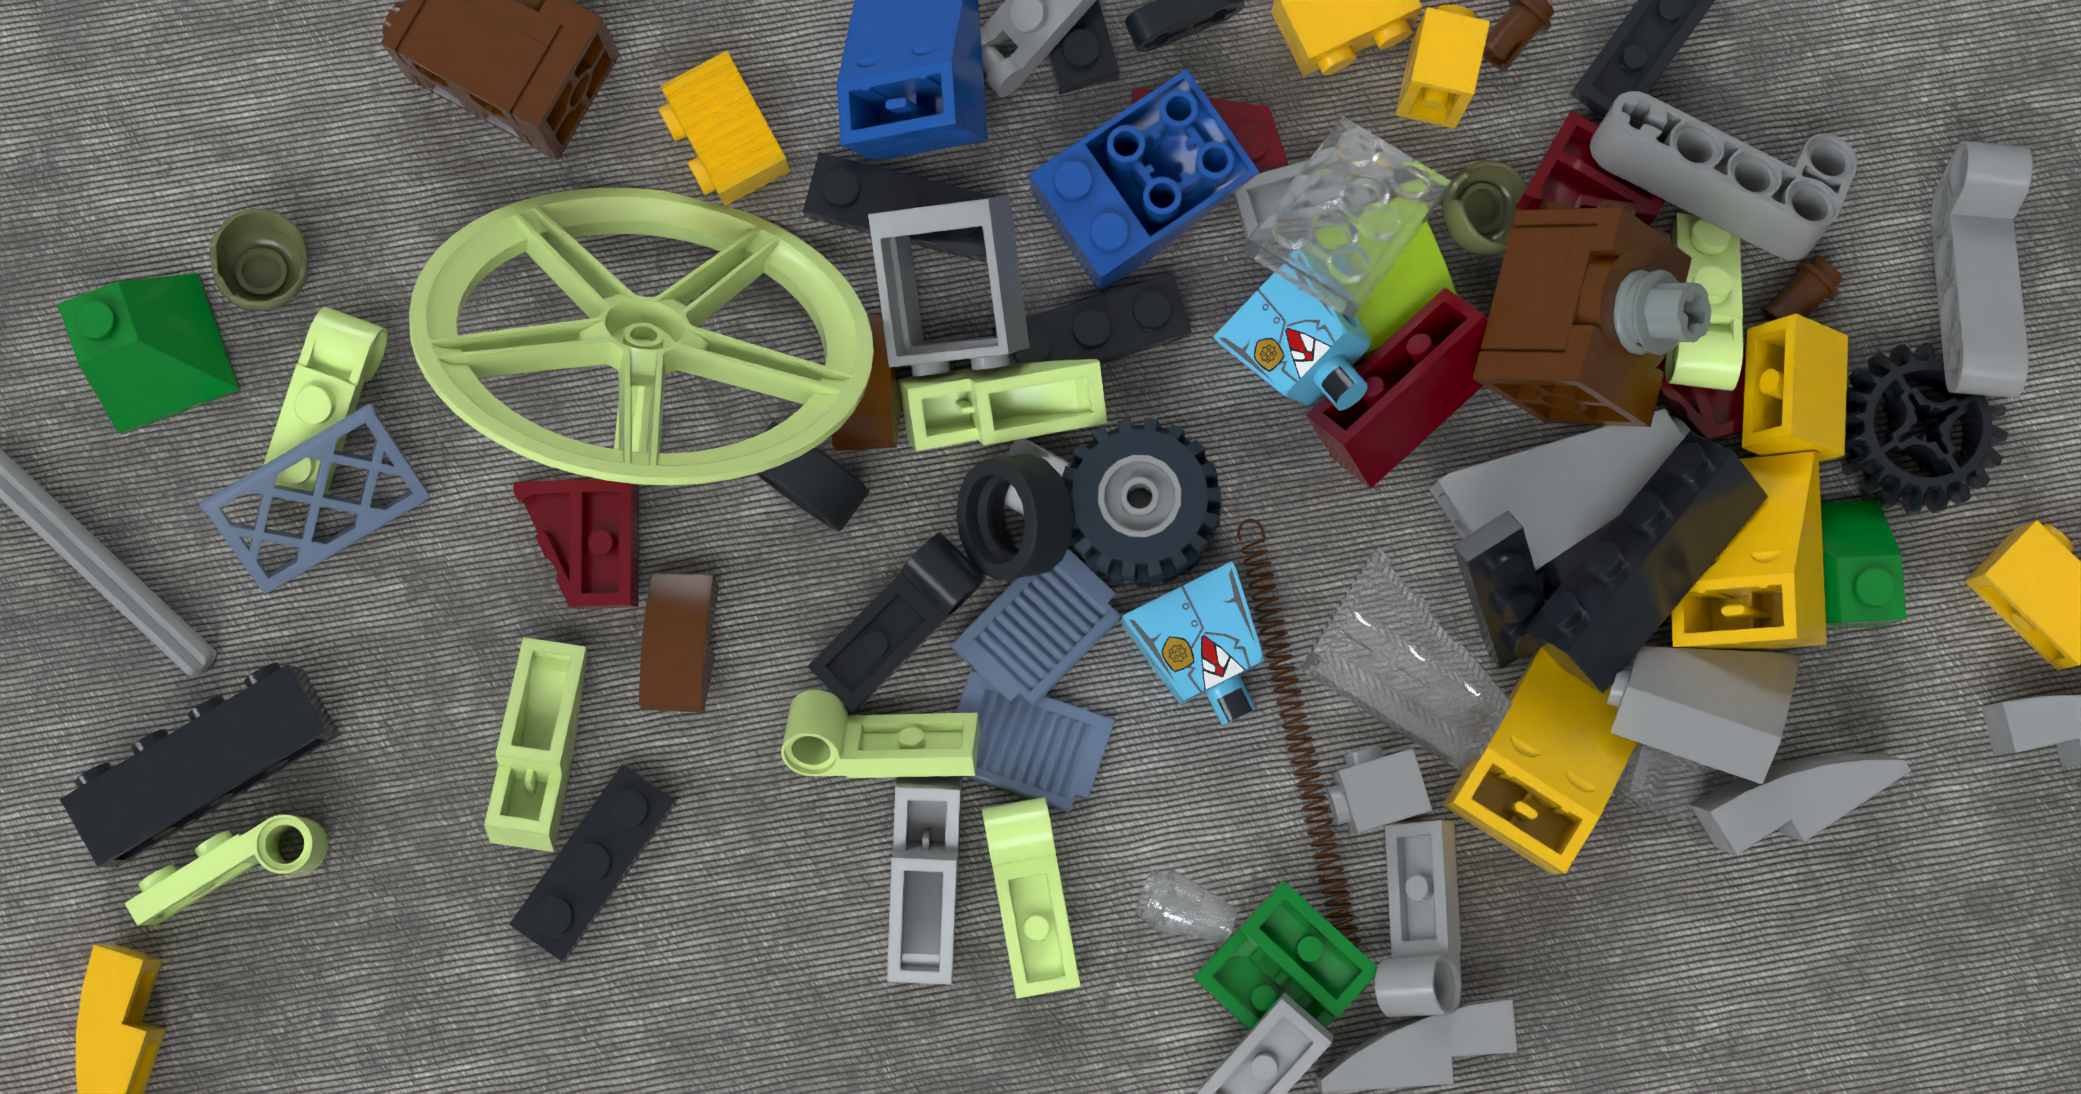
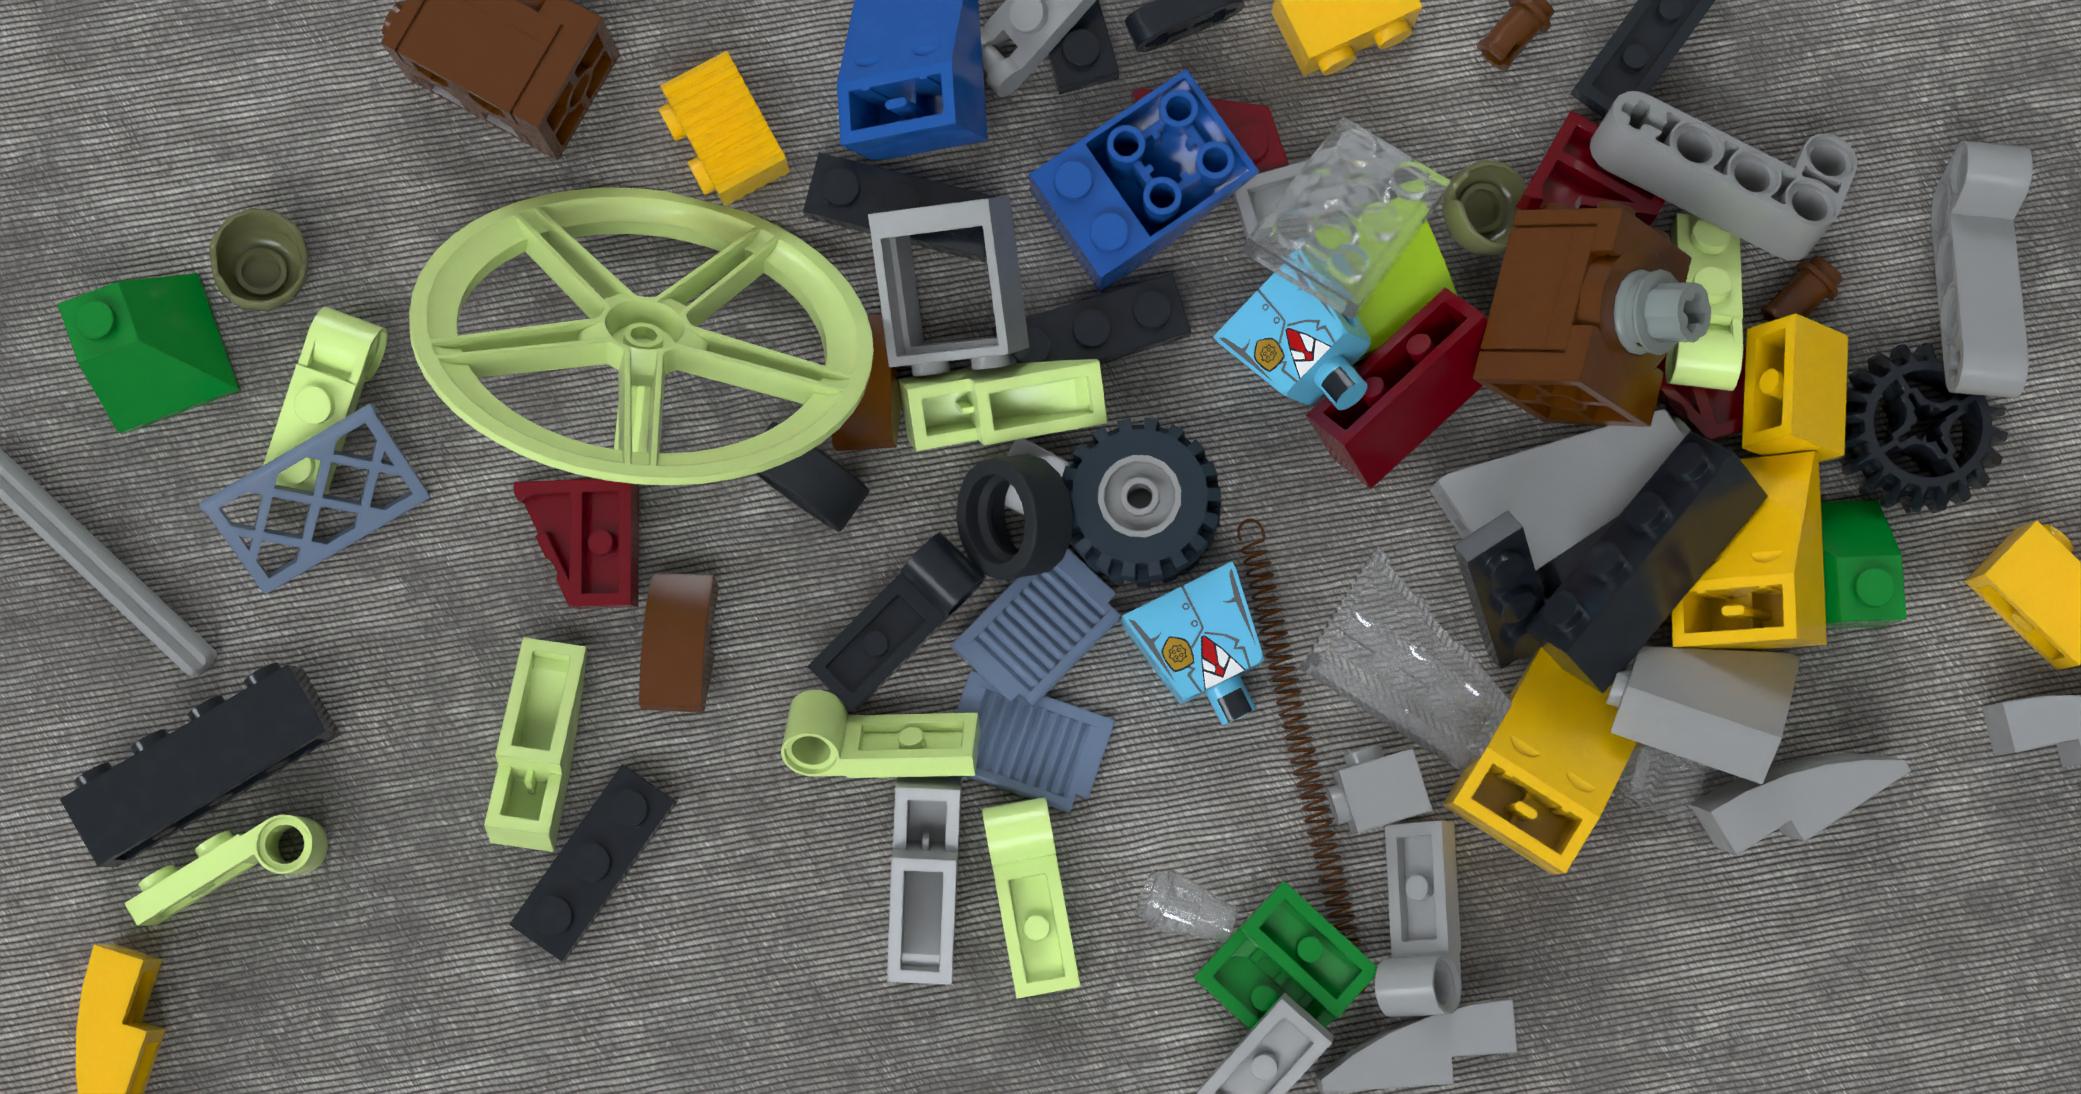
yellow brick [1395,5,1490,129] -> none

